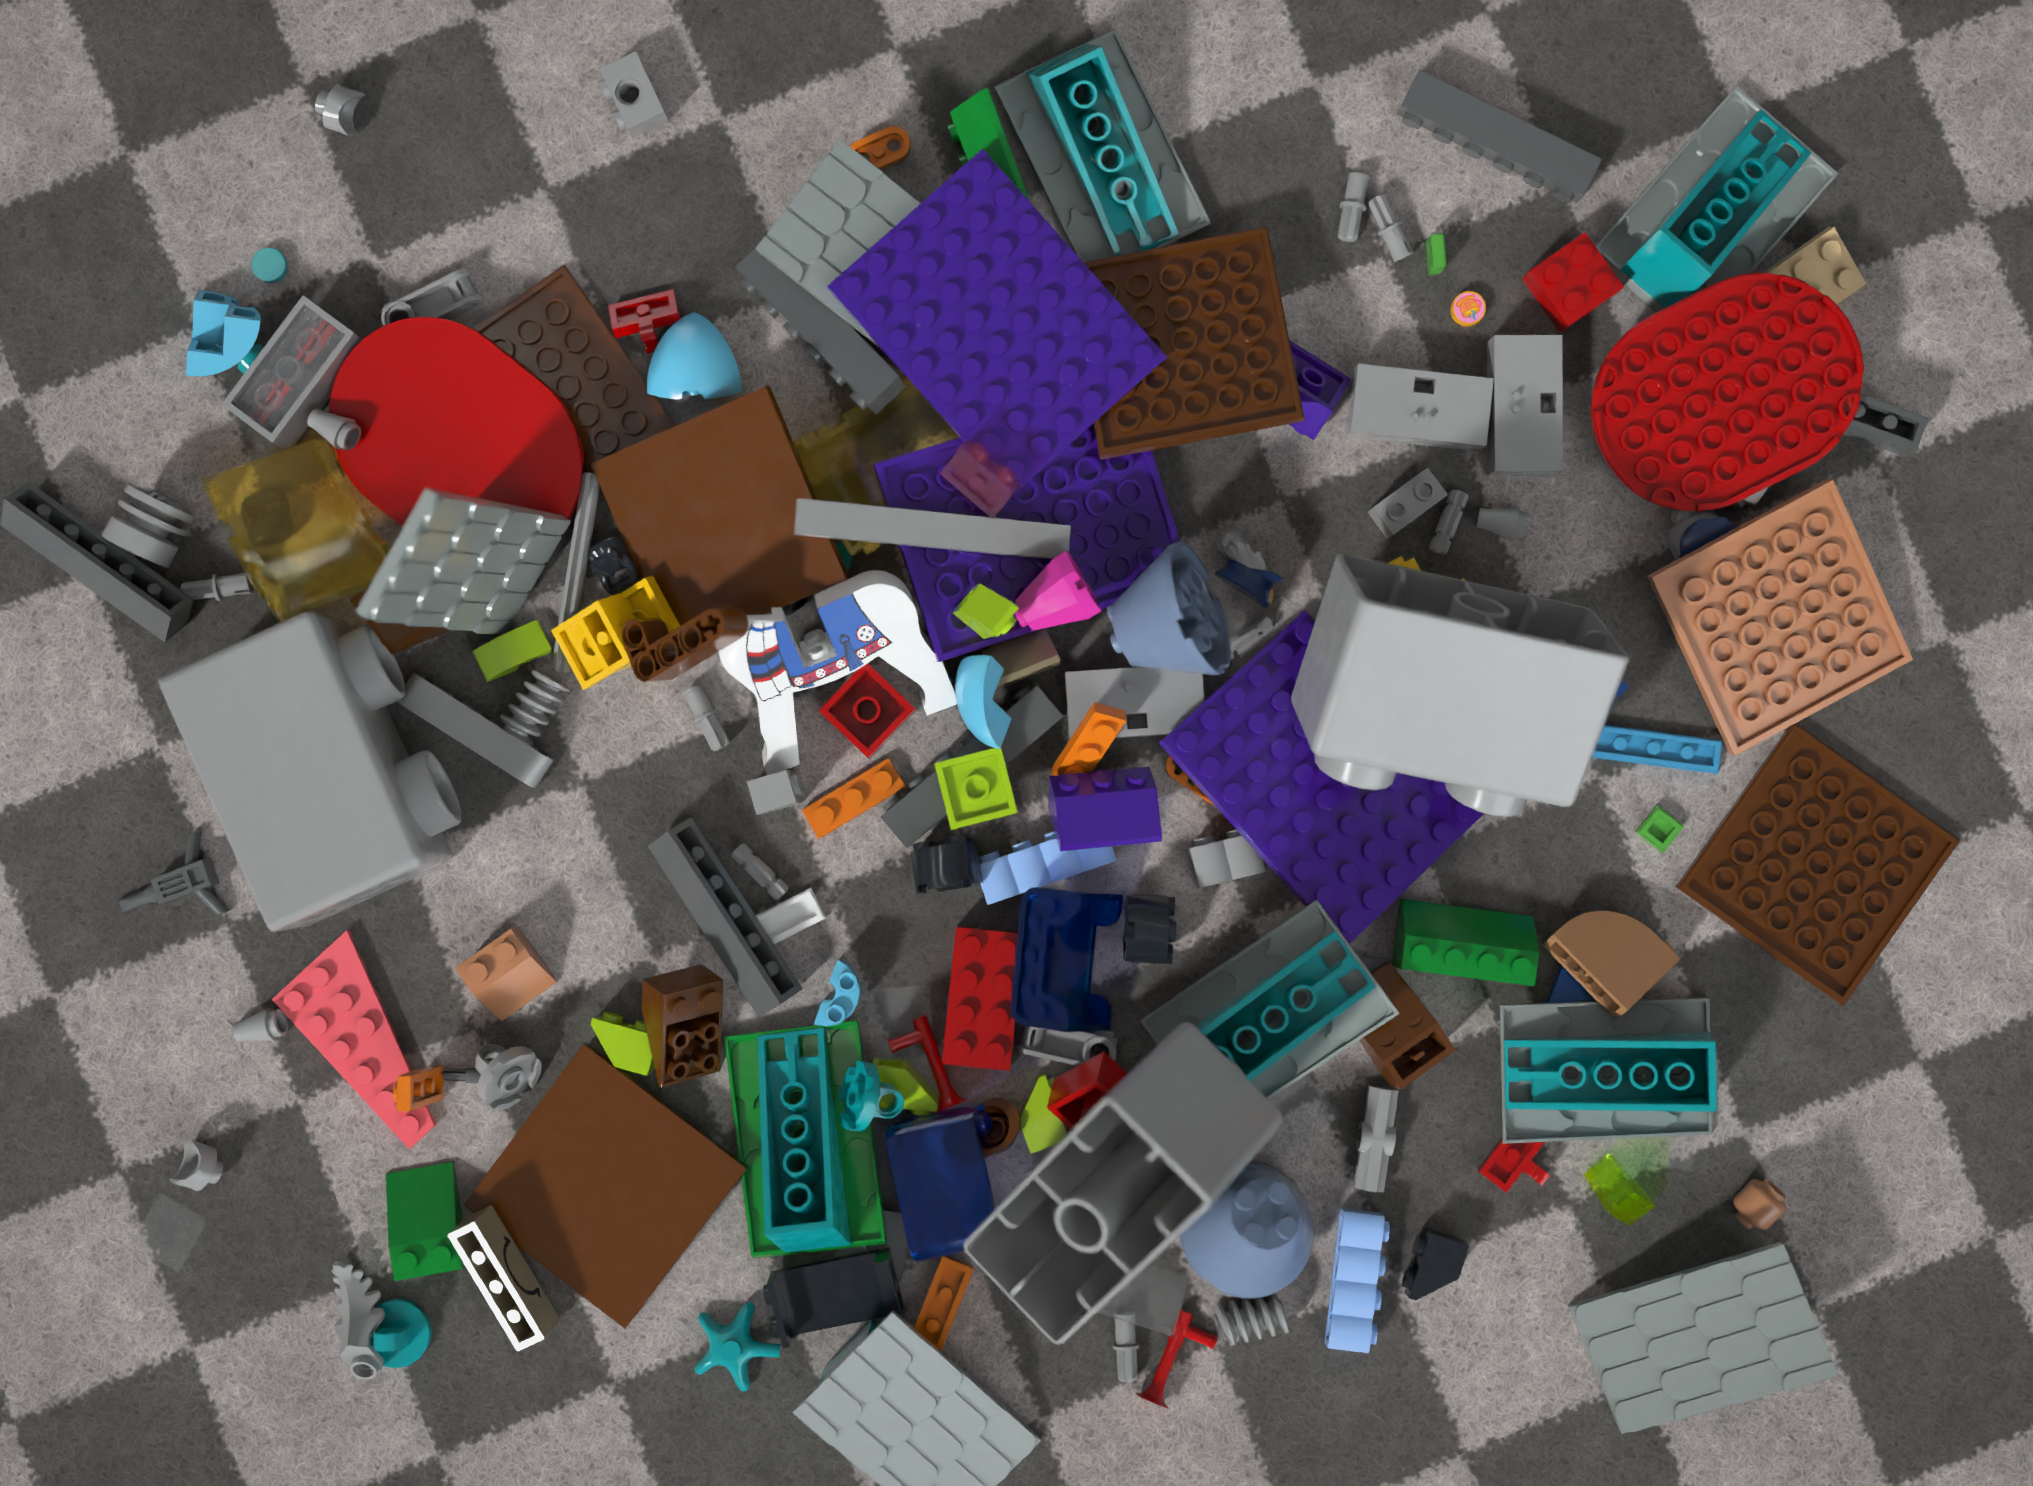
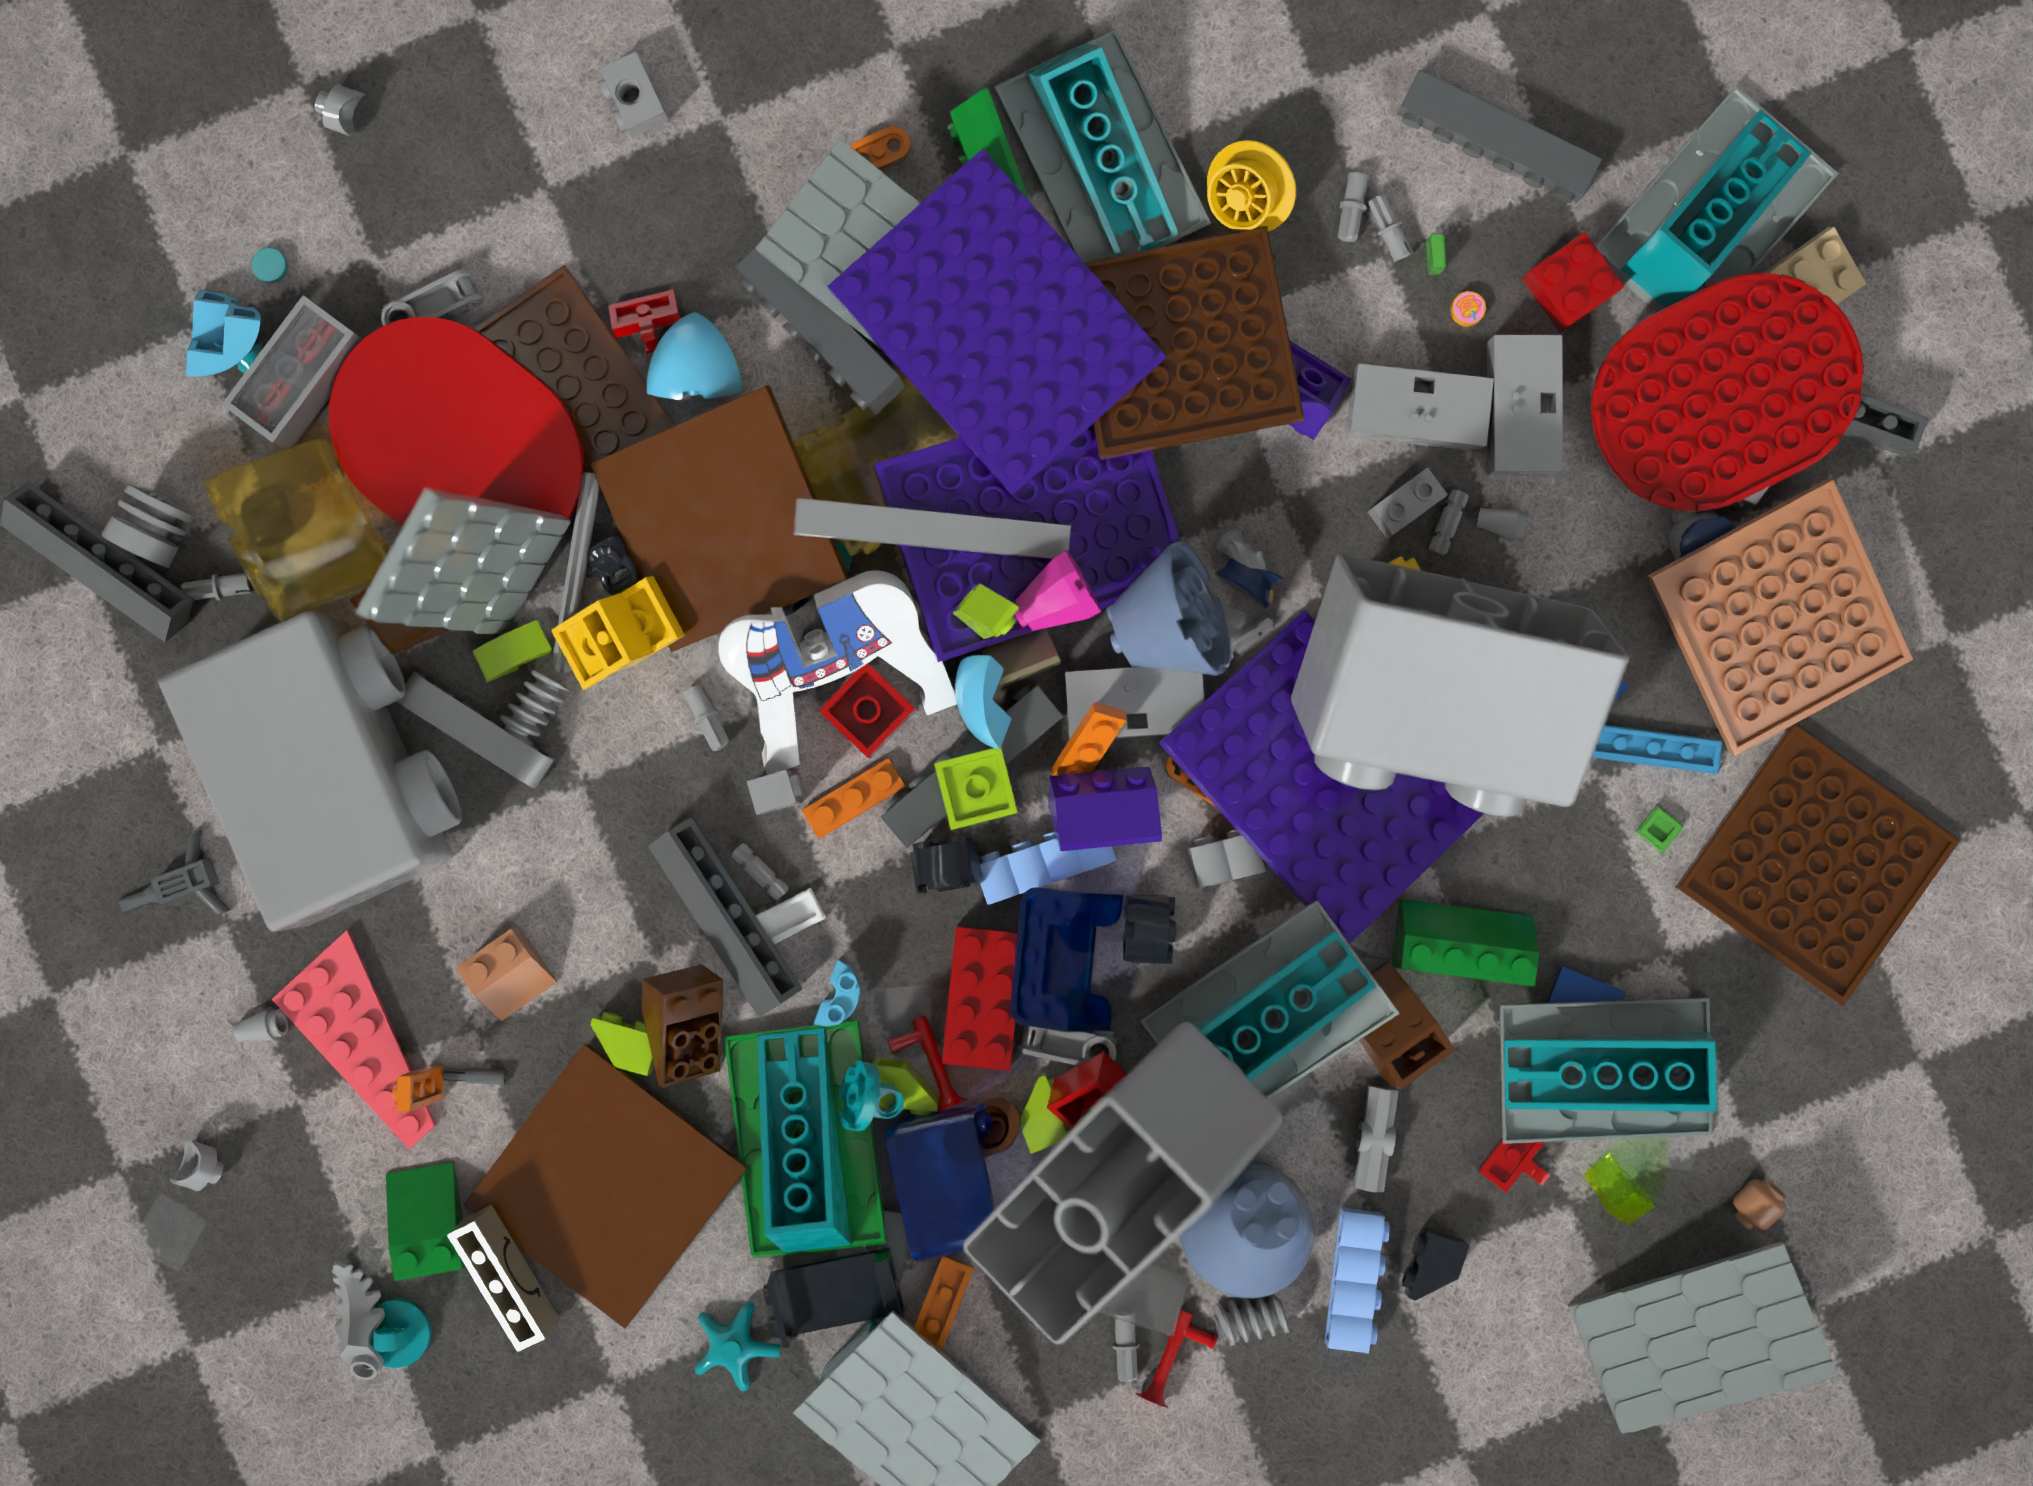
light grey cone [307,408,361,451] -> none
light grey tile [475,1044,542,1110] -> none
reddish brown beam [622,607,749,682] -> none
clear pink bracket [940,440,1021,519] -> none
medium nougat brick [1542,911,1681,1020] -> none
none -> yellow piece [1207,140,1296,232]

